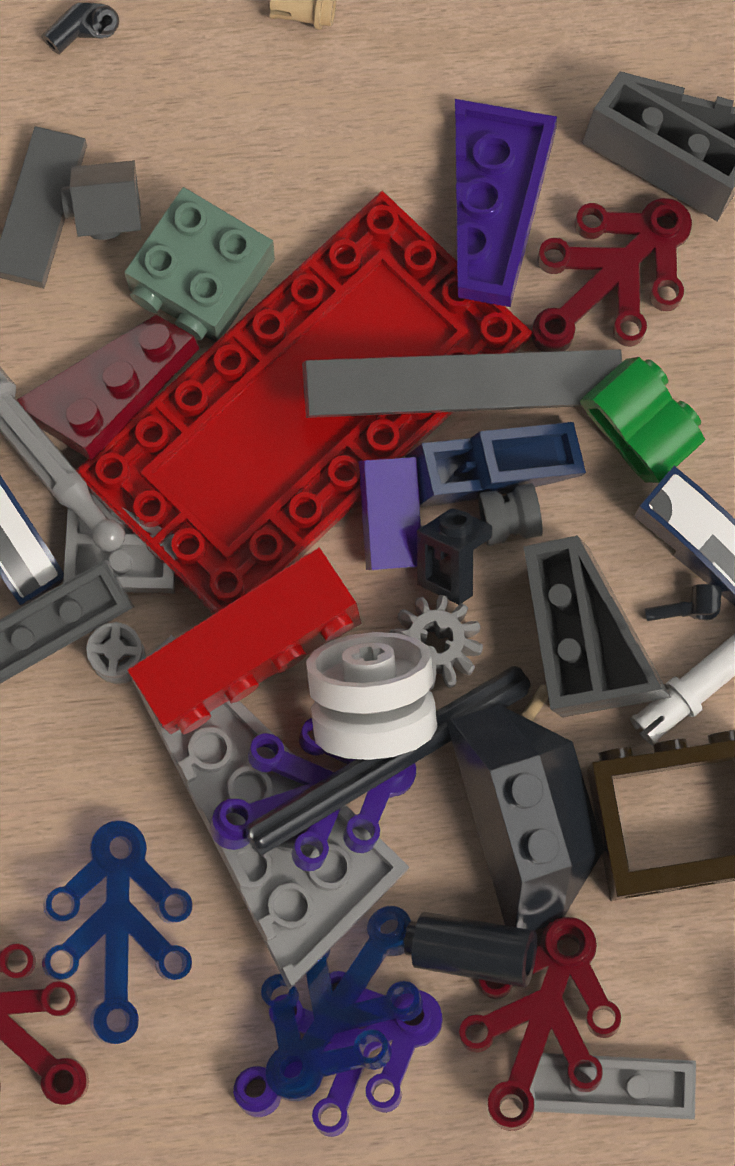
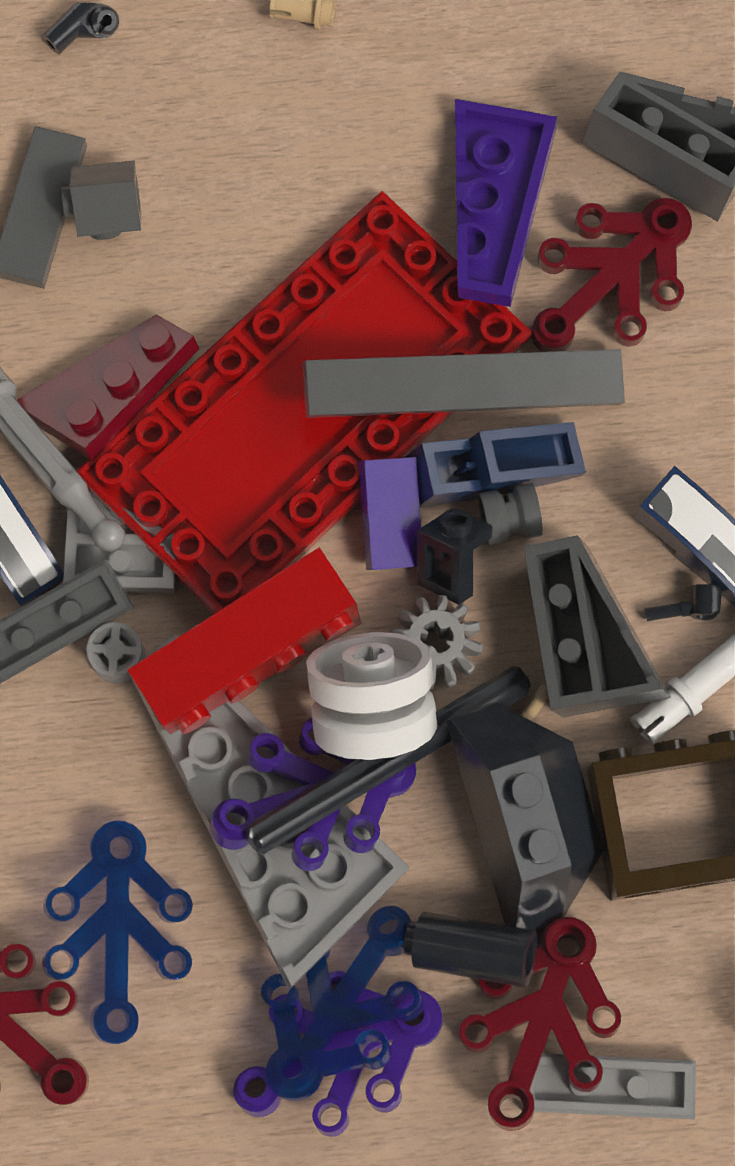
sand green brick [124,187,275,343] -> none
green brick [580,357,706,483] -> none

